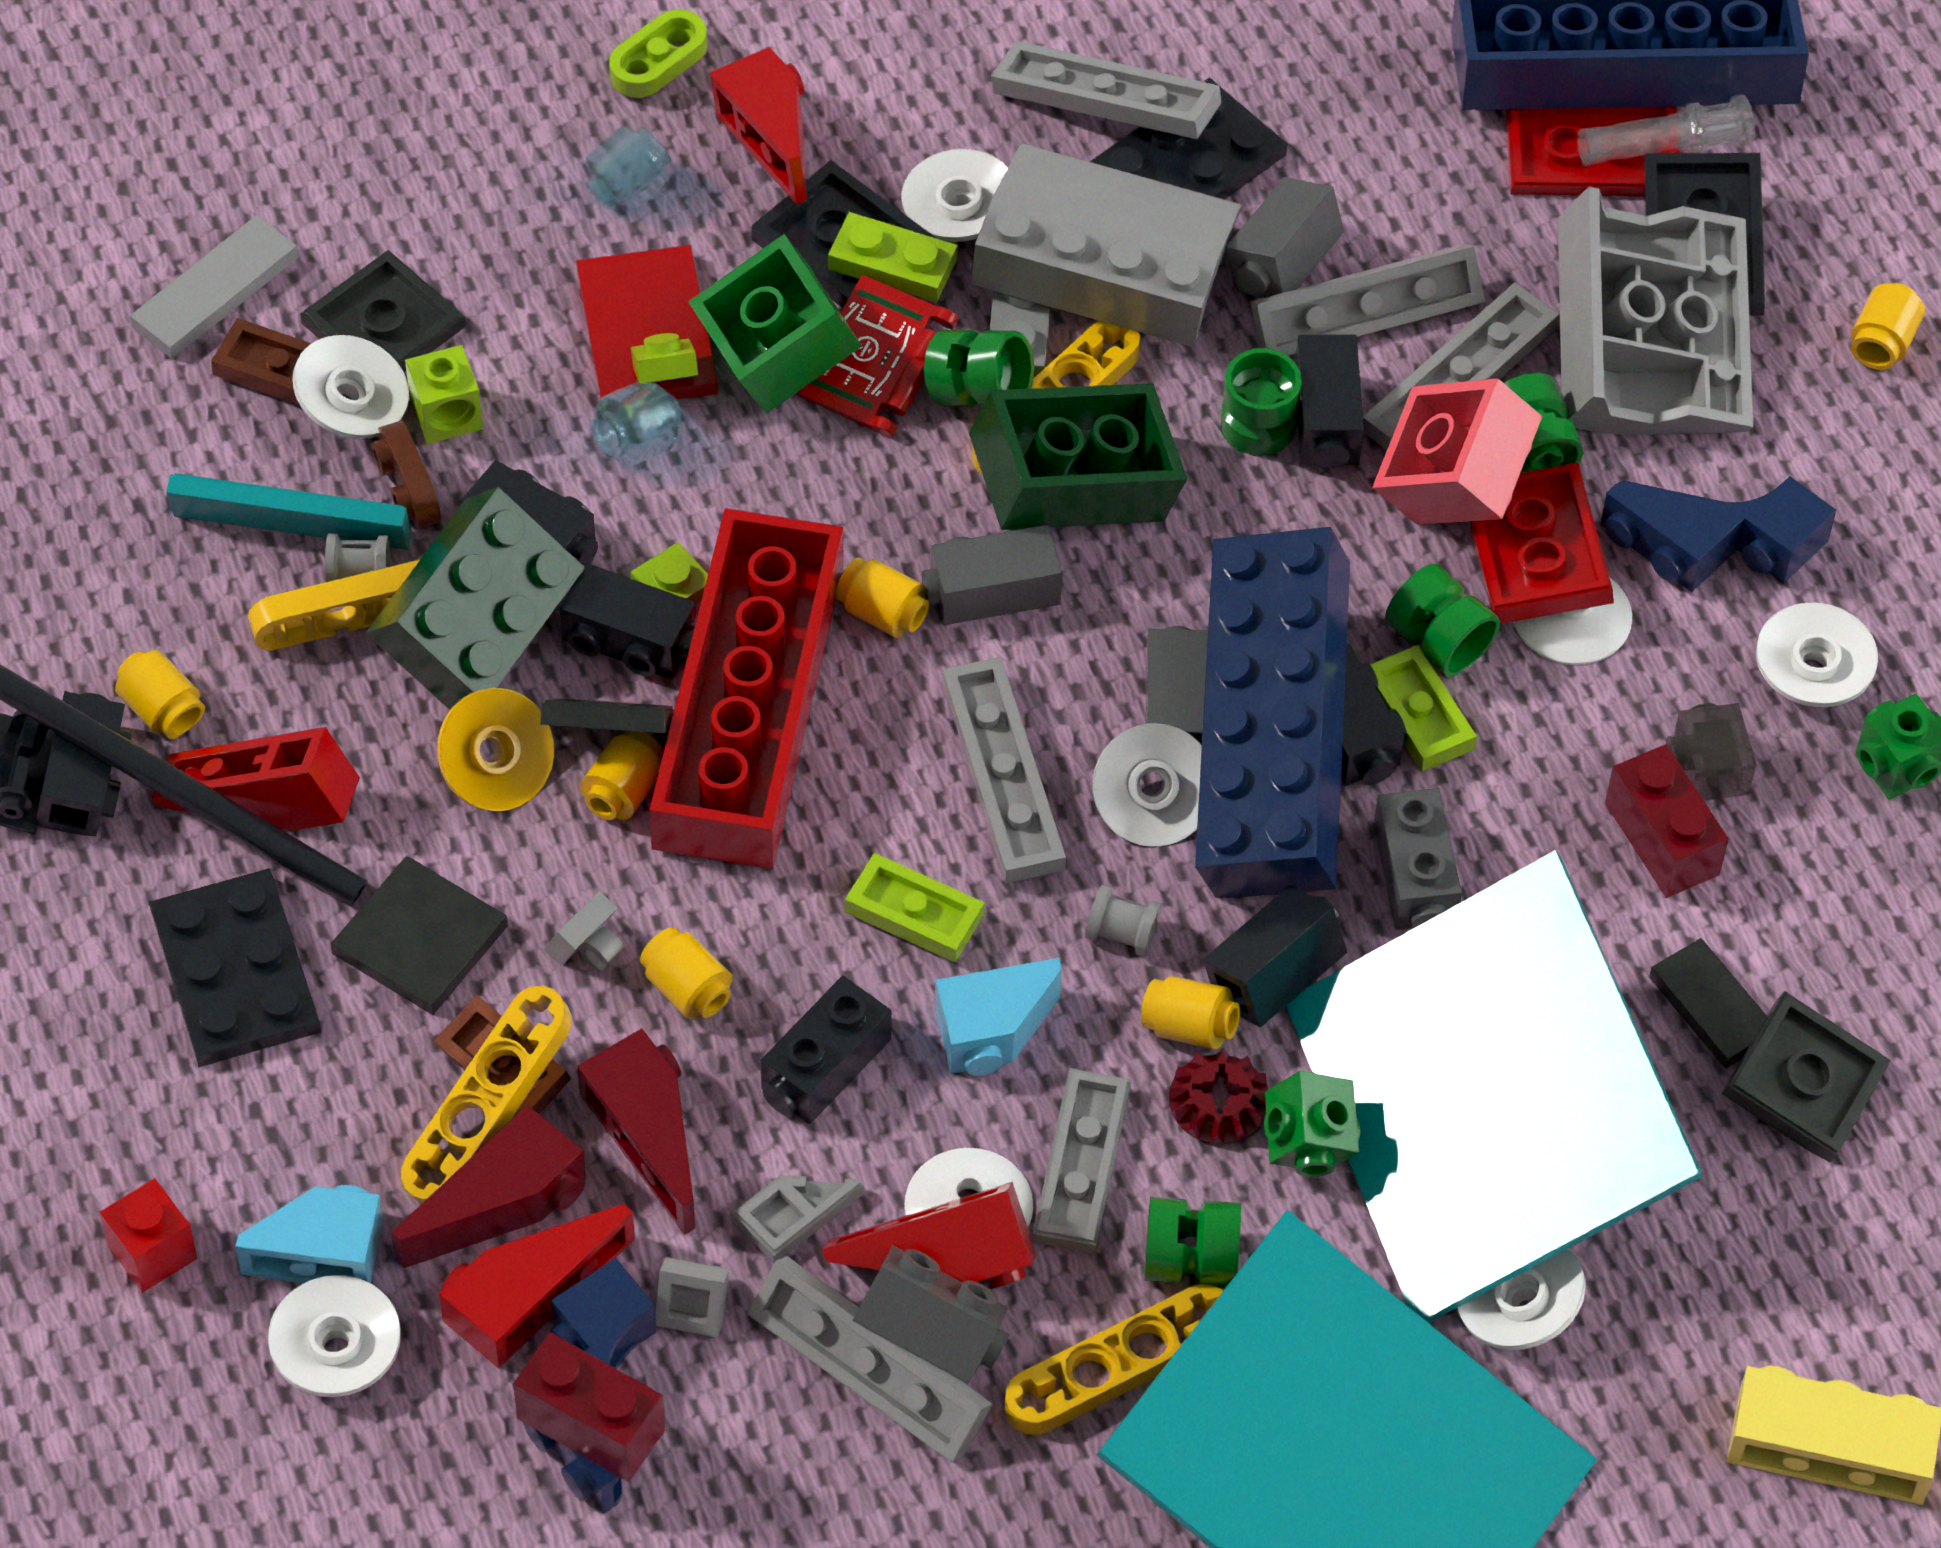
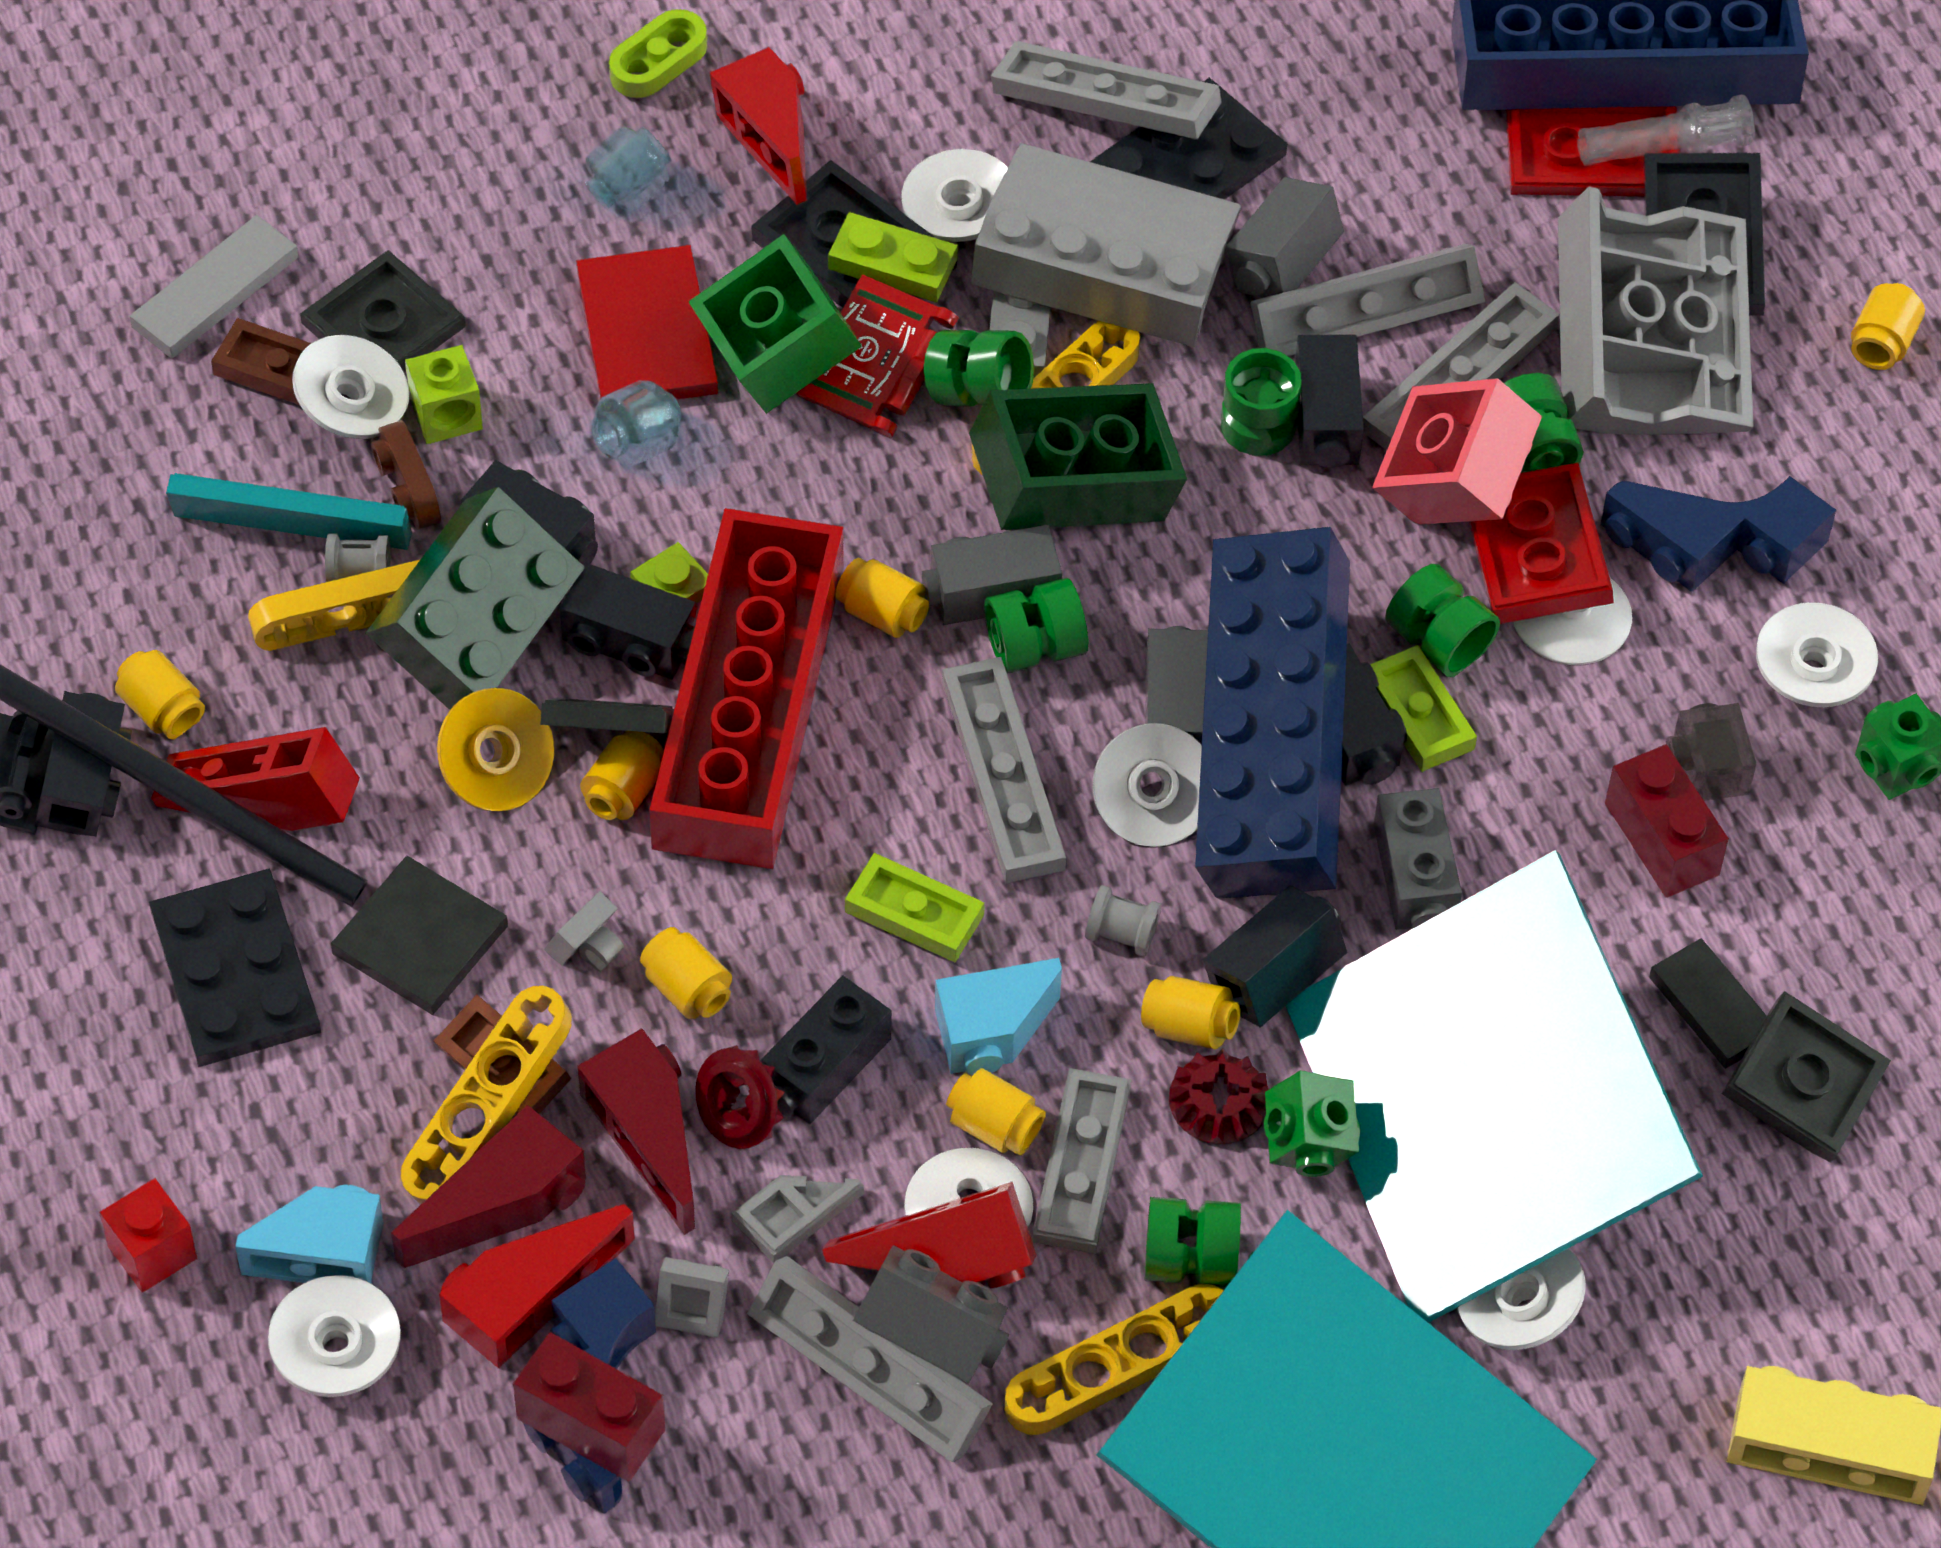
lime plate [631,333,698,384] -> none
none -> dark red gear [695,1045,785,1149]
none -> yellow brick [946,1068,1046,1156]
none -> green wheel [984,578,1089,674]

